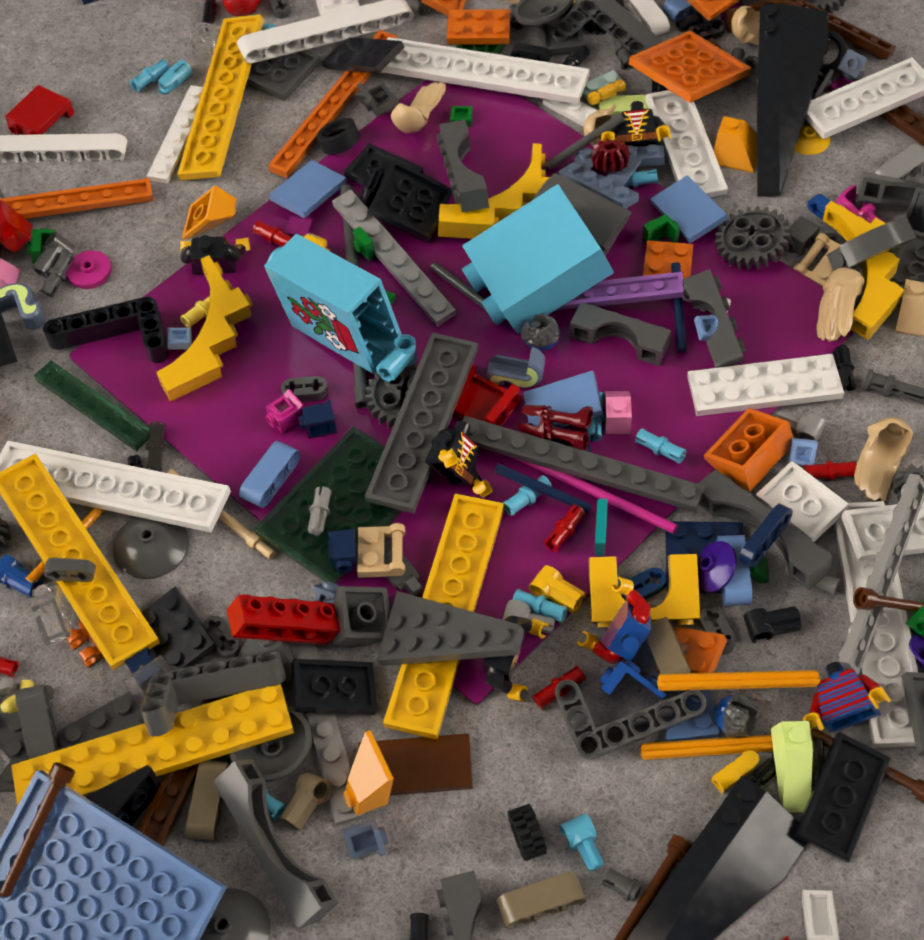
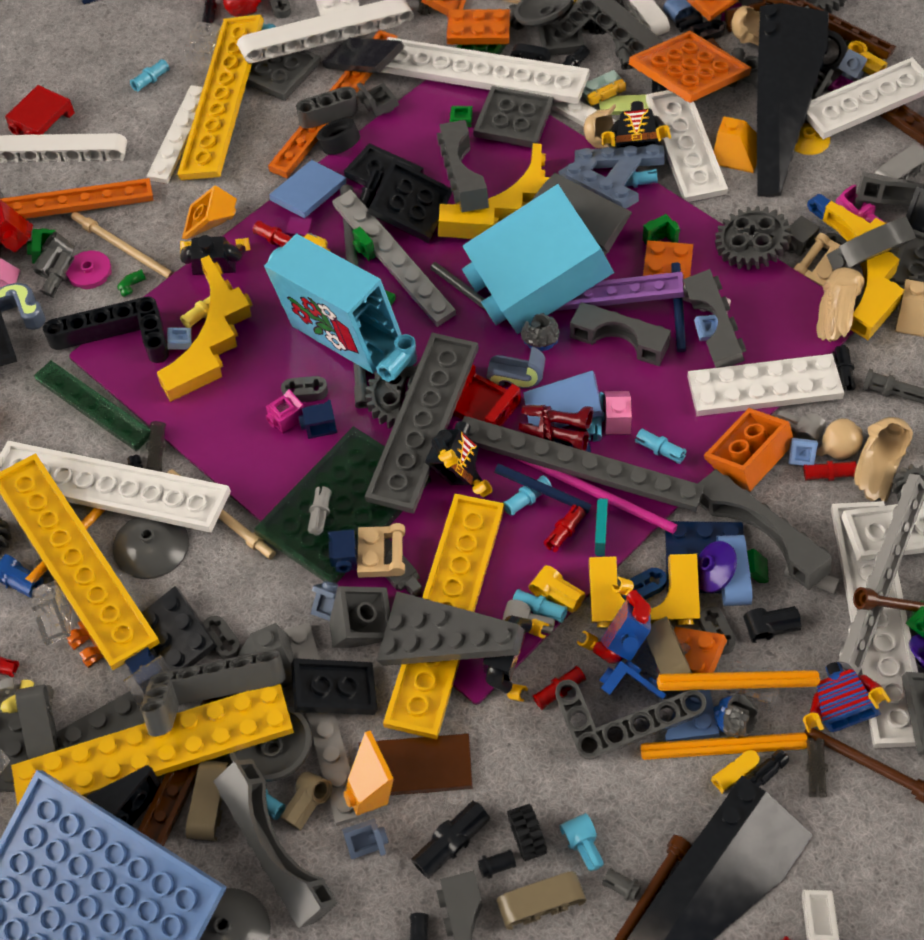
reddish brown piece [0,762,75,898] -> none
dark grey beam [44,558,96,582] -> none
medium azure hinge [158,60,193,94] -> none
red brick [227,594,341,645] -> none
medium blue beam [239,441,300,508] -> none
tan hair [391,81,446,134] -> none
dark grey bar [545,113,625,170] -> none
dark red gear [591,139,630,173] -> none
medium blue tile [650,175,728,243] -> none
dark blue beam [739,503,793,567] -> none
white plate [756,461,850,542] -> none
yellowish green slope [771,721,813,813] -> none
black tile [794,732,891,863] -> none
none -> tan bar [71,212,174,278]
none -> green arm [117,269,146,297]
none -> dark grey beam [296,87,358,129]
none -> black piece [411,800,490,879]
none -> dark grey plate [473,86,554,148]
none -> black pin [477,849,516,879]
none -> tan hair [816,418,863,460]
none -> yellow piece [847,41,888,75]

